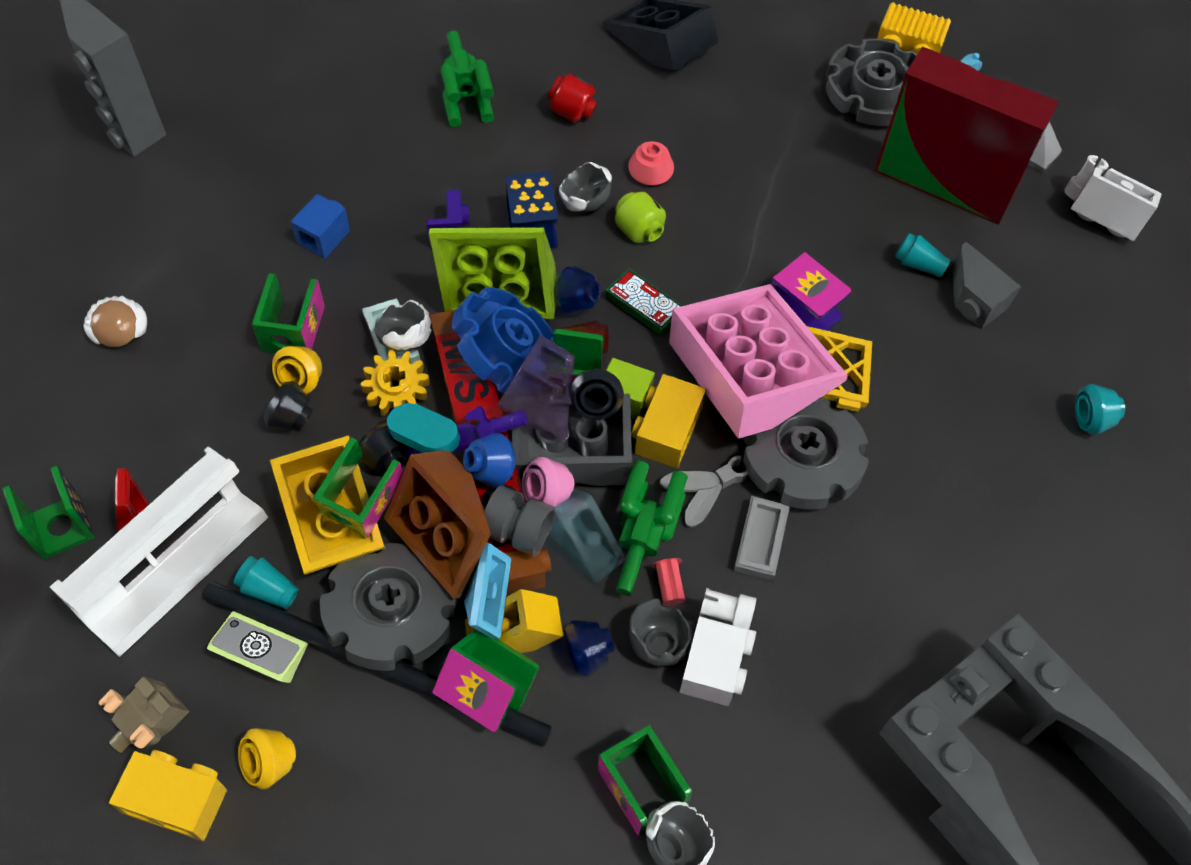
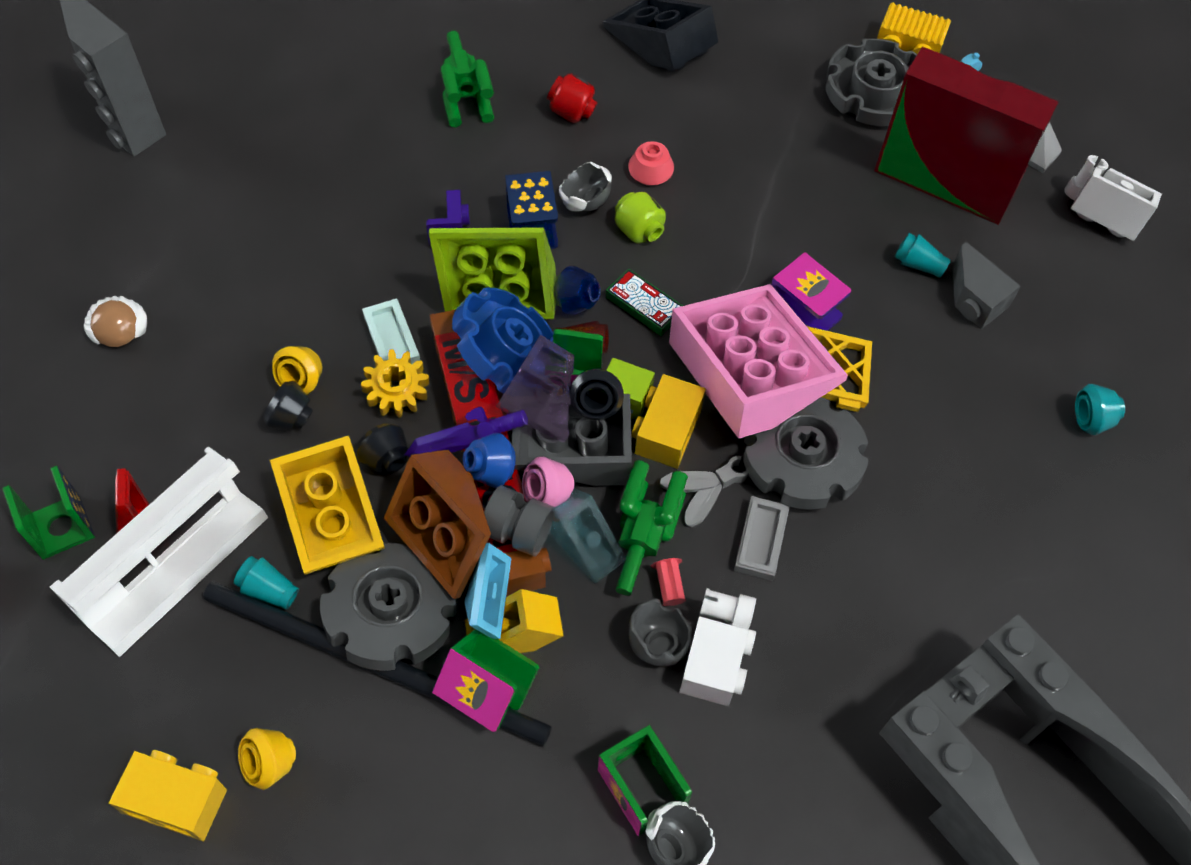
dark tan piece [99,676,190,753] -> none
slope [207,611,308,683] -> none
green piece [252,273,325,354] -> none
blue brick [291,194,350,259] -> none
green piece [313,437,403,538] -> none
hair [374,300,431,352] -> none
teal tile [387,403,460,453] -> none
clear blue cone [564,620,614,677] -> none

